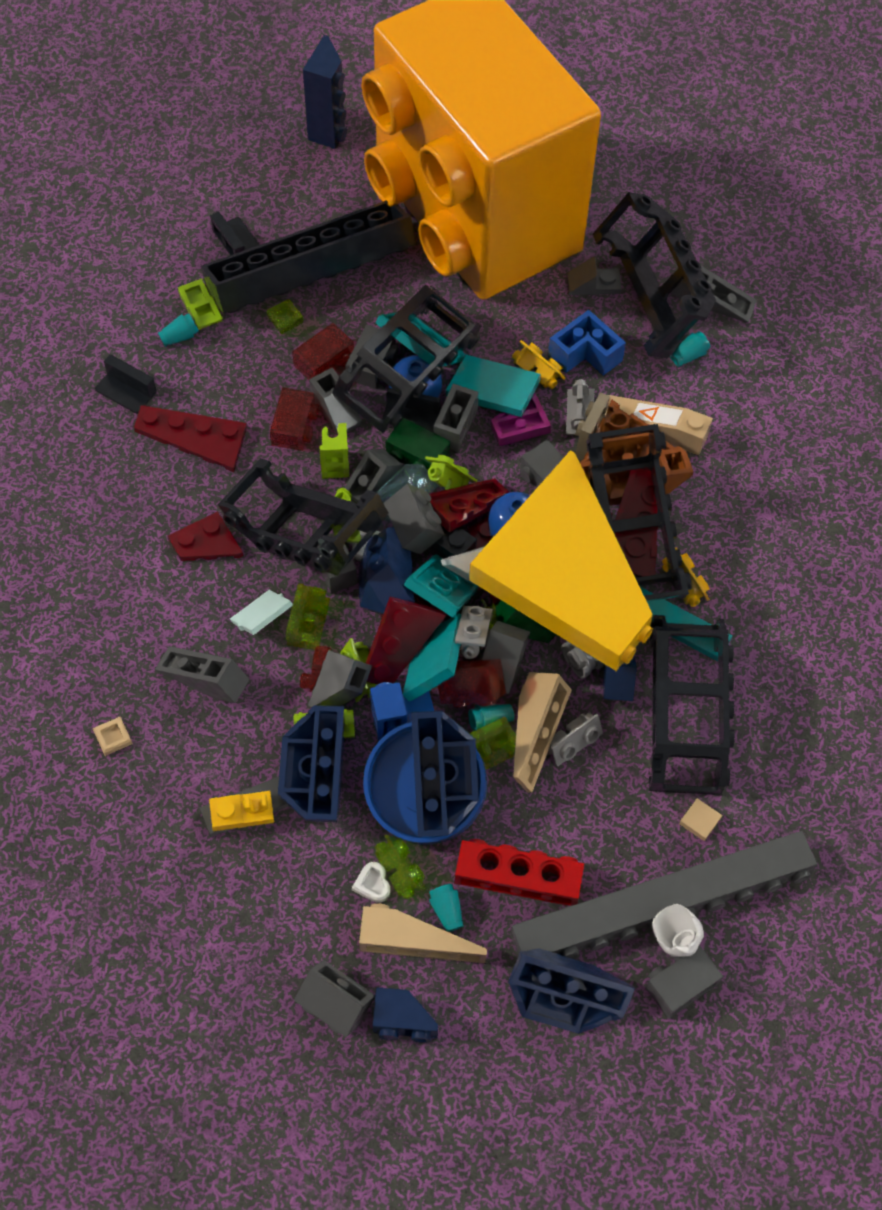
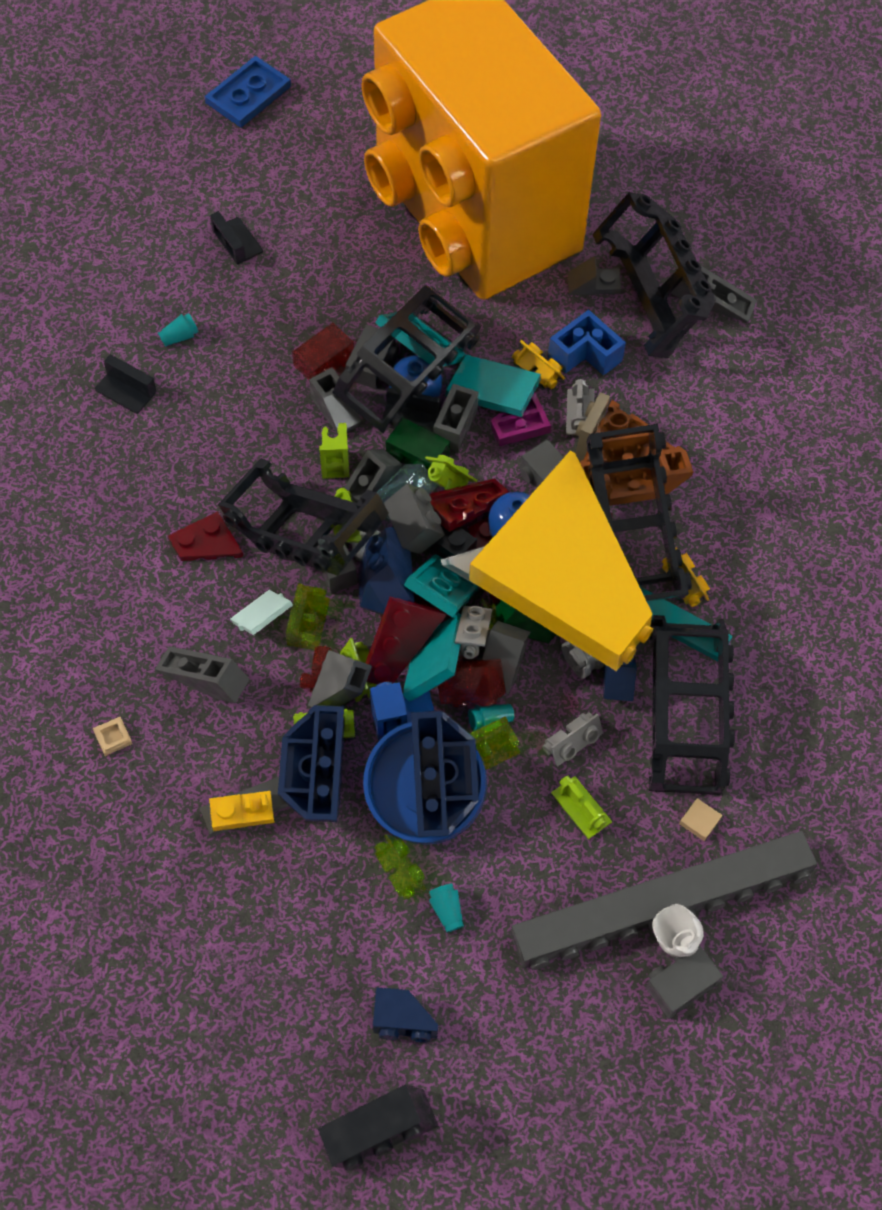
dark red wing [134,405,247,472] -> none
lime slope [178,279,223,330] -> none
black brick [200,200,416,314] -> none
clear neon green plate [267,299,304,334] -> none
clear red brick [270,387,319,451] -> none
dark grey brick [294,960,376,1037] -> none
dark blue slope [303,35,347,149] -> none
white tile [352,862,390,903] -> none
tan slope [359,903,487,963] -> none
red brick [454,839,585,906] -> none
dark blue wedge [508,948,635,1034] -> none
tan slope [513,672,572,793] -> none
tan slope [606,395,713,455] -> none
dark red wing [614,468,658,577] -> none
teal cone [670,331,711,367] -> none
none -> blue plate [205,55,291,128]
none -> black wedge [317,1084,439,1171]
none -> lime hinge [551,775,612,840]

